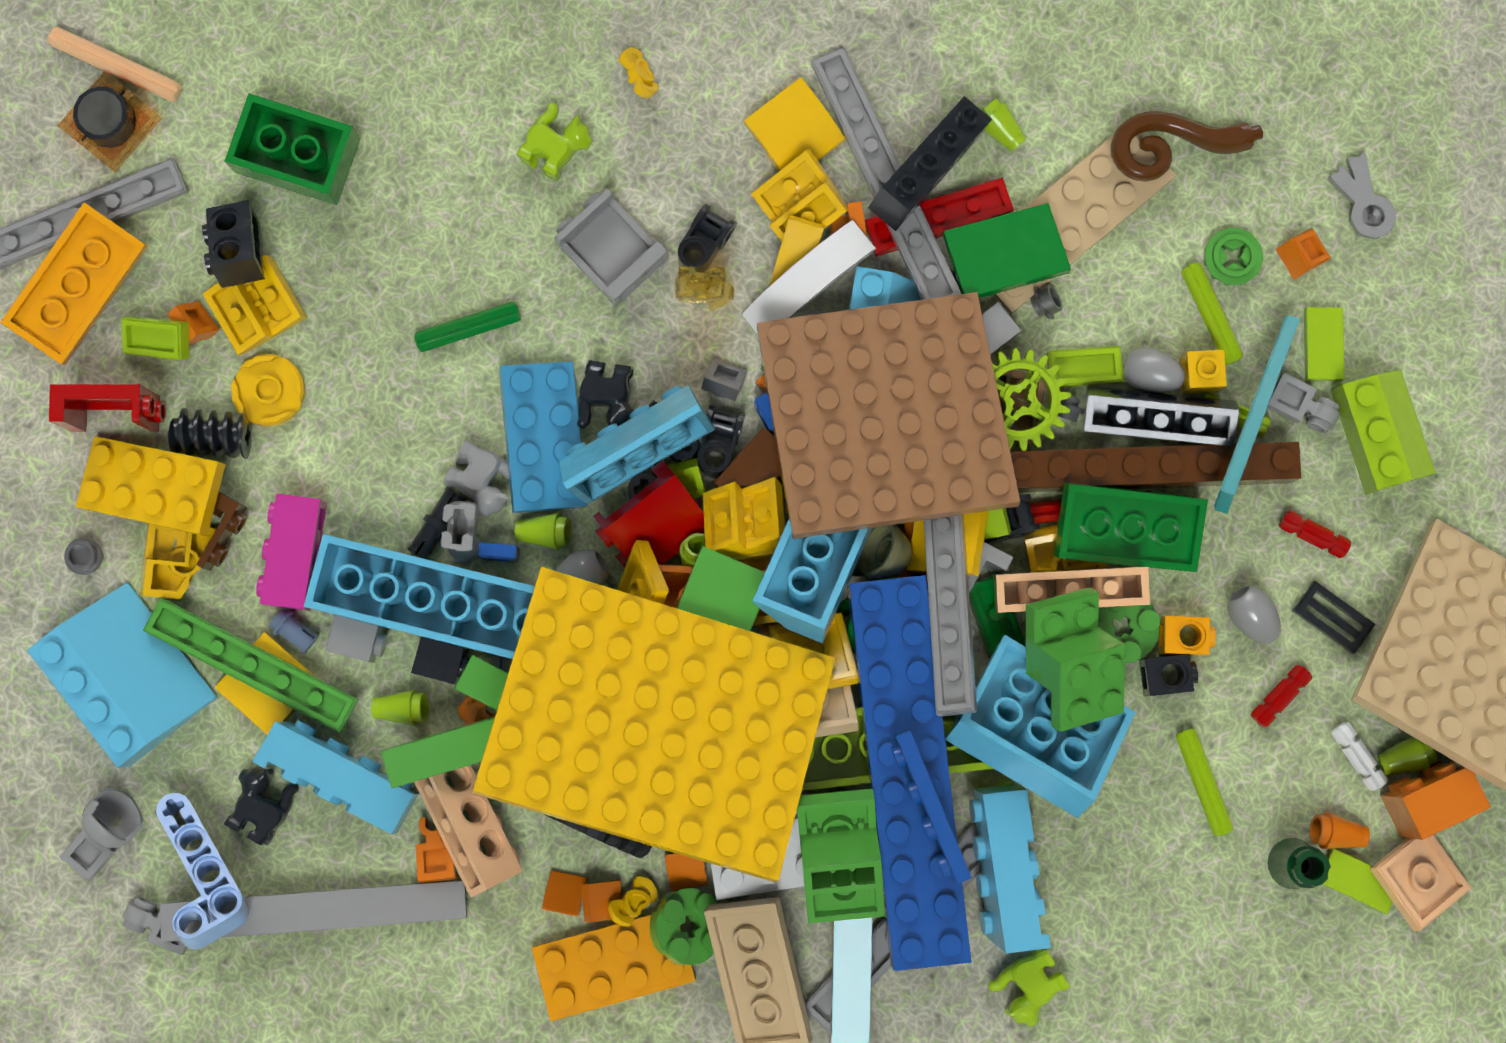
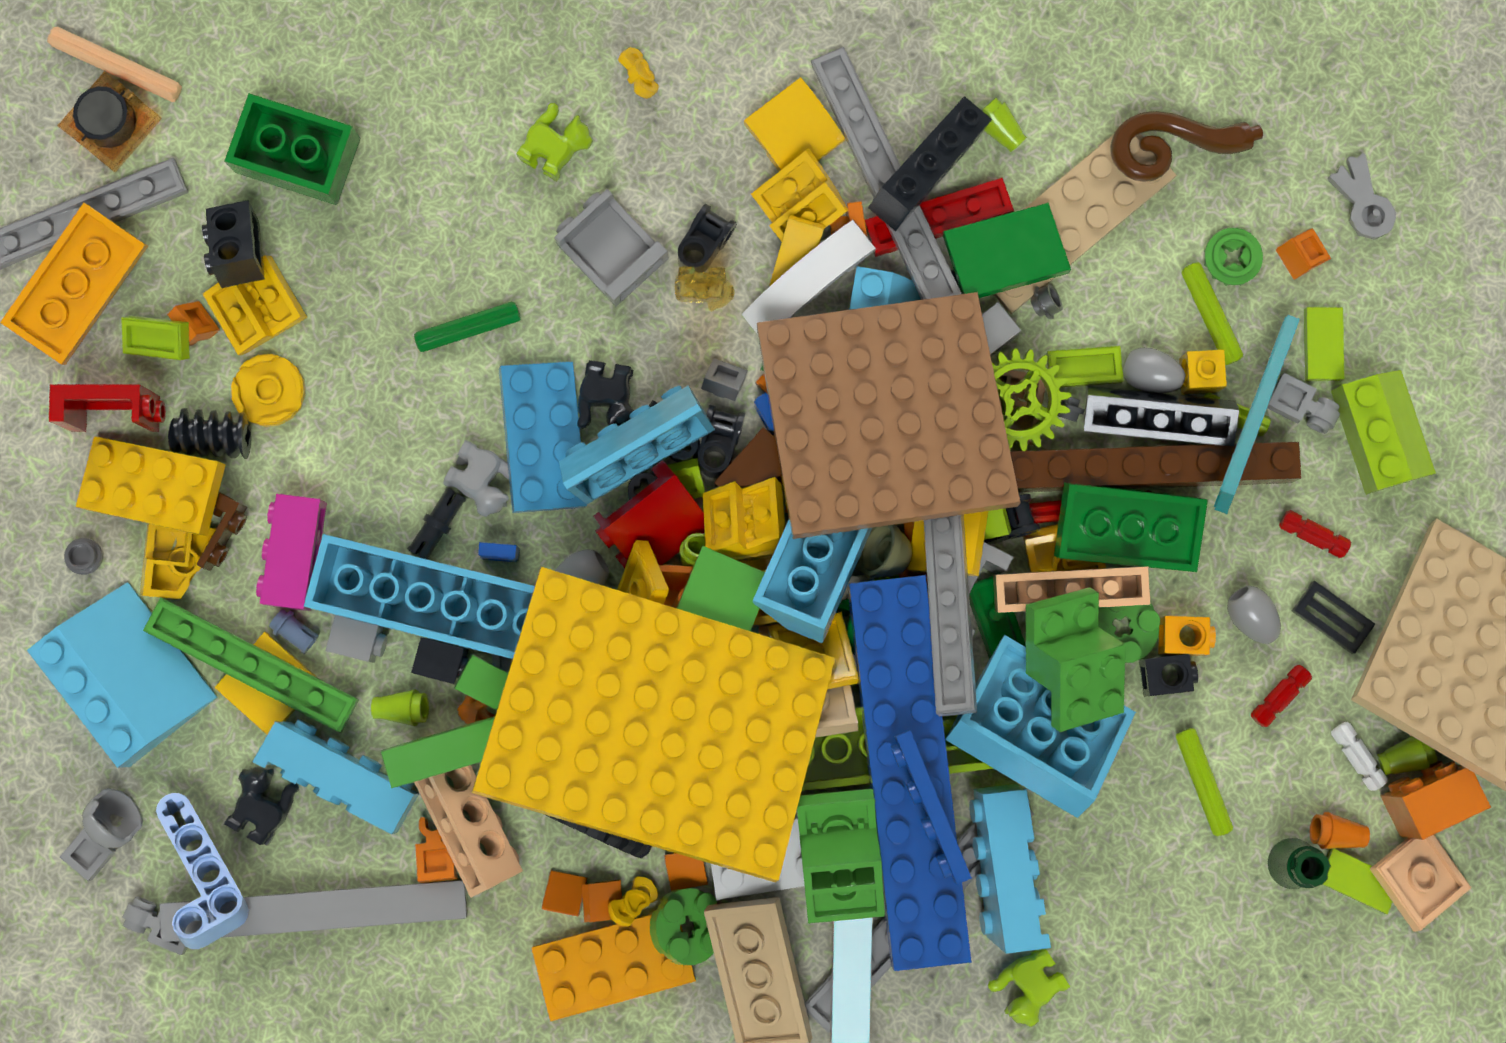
light grey animal [441,501,484,564] -> none
lime cone [515,513,571,550] -> none

